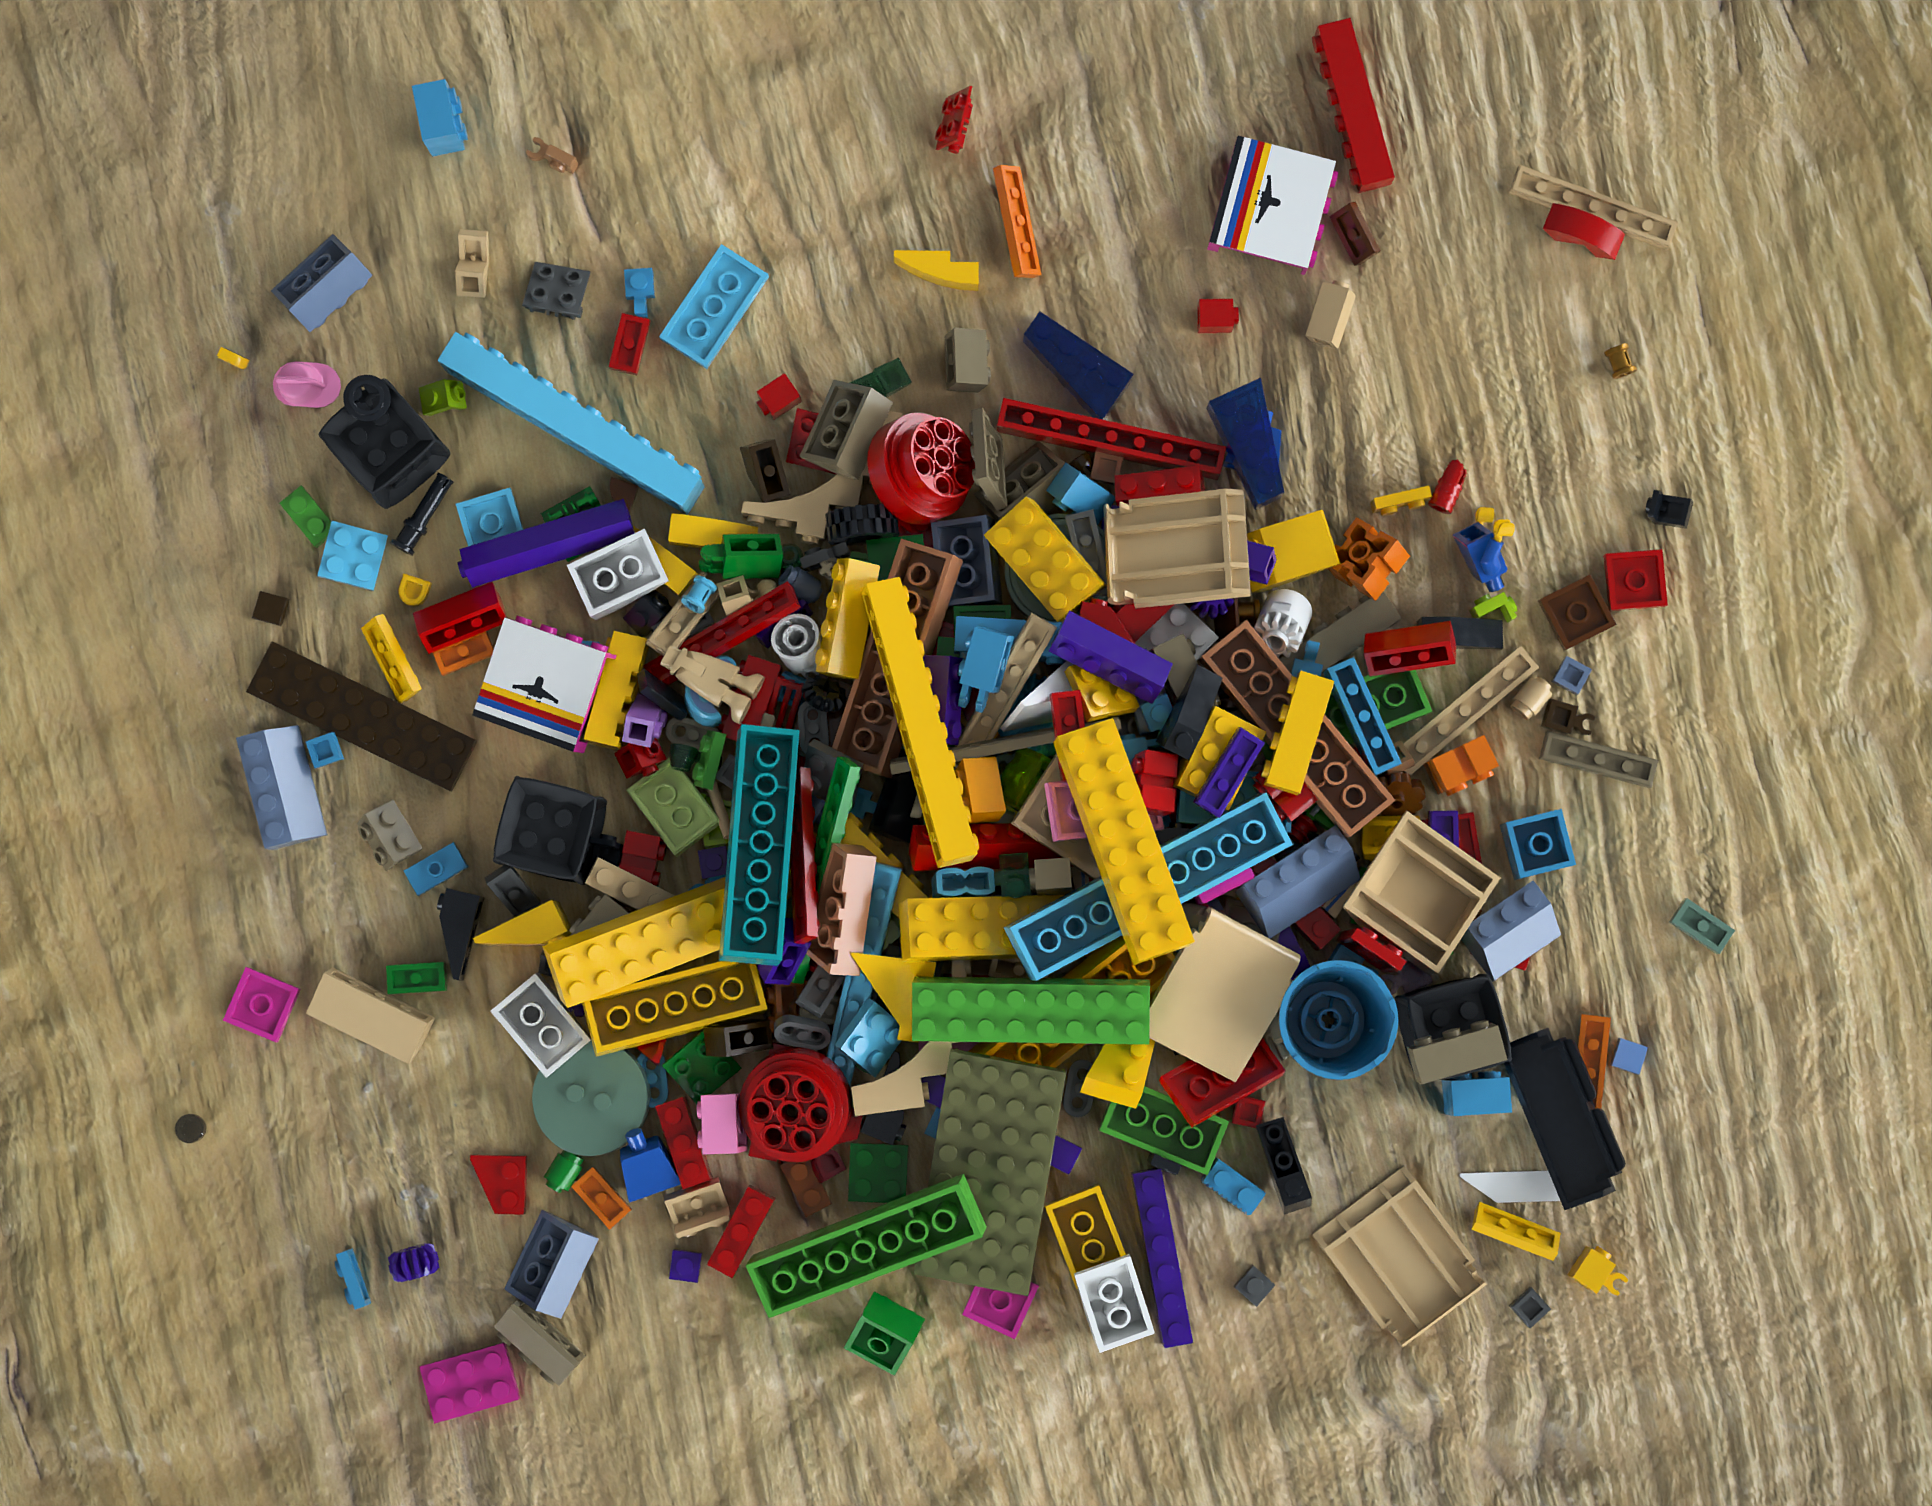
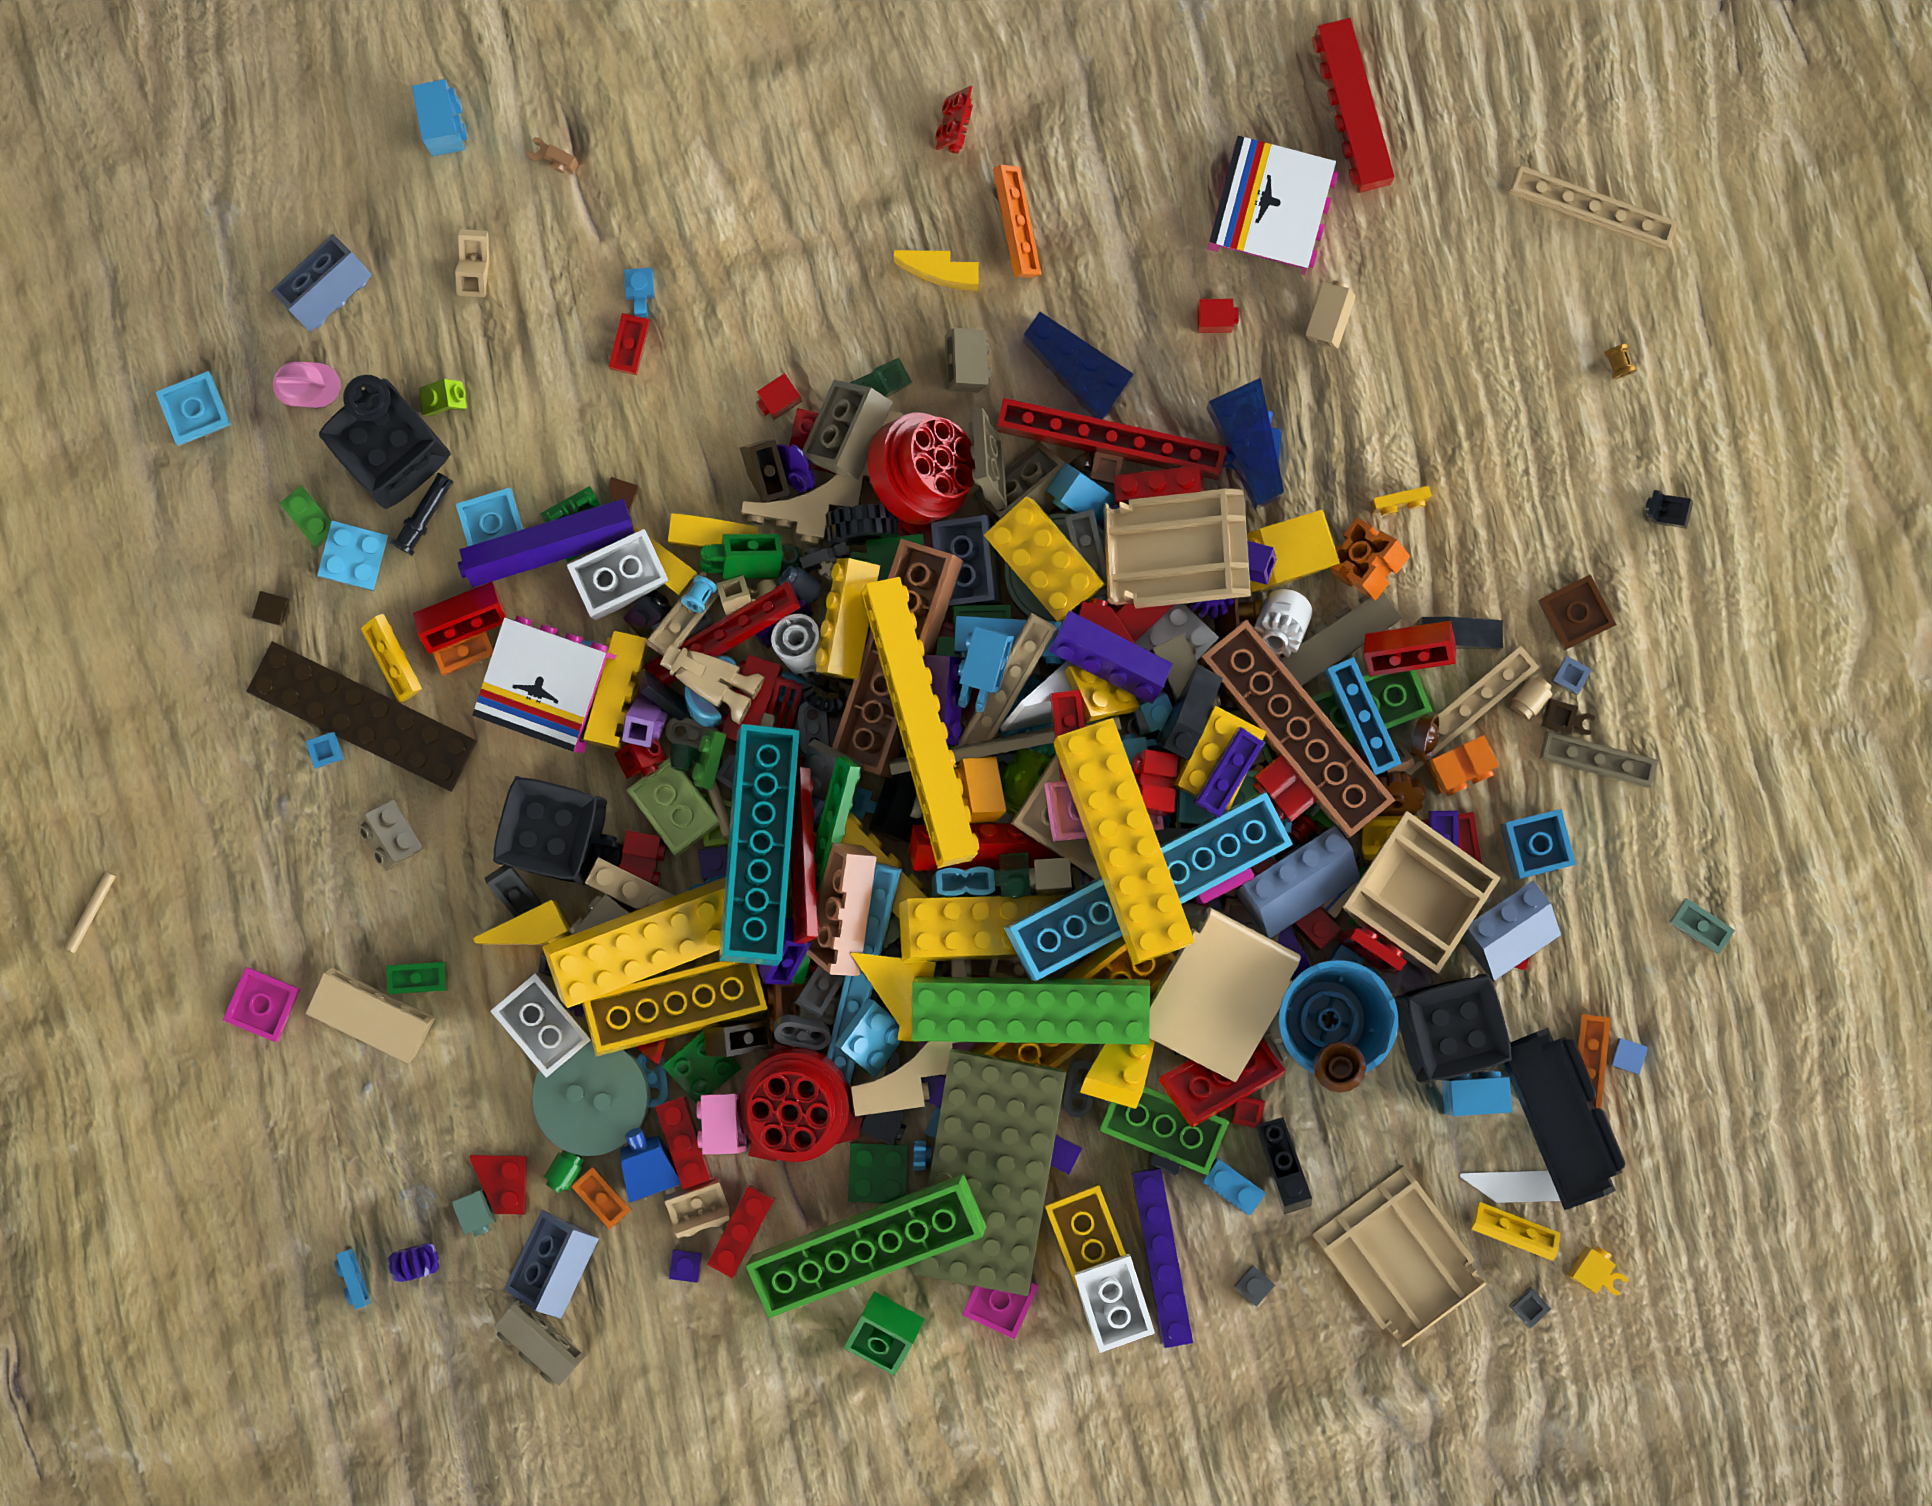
clear smoke tile [175,1114,206,1143] -> none
yellow tile [217,347,250,370] -> none
sand blue slope [236,725,328,851] -> none
yellow tile [398,573,432,606] -> none
dark azure plate [404,842,469,896] -> none
dark pink plate [420,1342,520,1424] -> none
medium azure brick [437,332,705,515] -> none
black slope [437,888,484,981] -> none
dark grey hinge [522,262,591,320] -> none
medium azure plate [659,244,769,369] -> none
dark orange plate [780,1160,832,1217] -> none
dark red tile [811,1149,846,1184] -> none
yellow brick [1261,671,1334,795] -> none
dark azure plate [1291,640,1323,677] -> none
reddish brown plate [1329,201,1381,266] -> none
dark tan brick [1407,1020,1508,1084] -> none
red hinge [1428,459,1467,515] -> none
blue torso [1453,507,1515,592] -> none
lime bracket [1469,592,1517,623] -> none
red brick [1543,203,1625,260] -> none
red plate [1603,549,1668,611] -> none
none -> tan bar [65,871,116,953]
none -> medium azure plate [156,371,231,446]
none -> sand green brick [452,1189,496,1237]
none -> dark purple plate [777,444,815,492]
none -> dark azure plate [913,1140,932,1170]
none -> reddish brown hat [1313,1041,1366,1093]
none -> reddish brown hat [1411,714,1439,763]

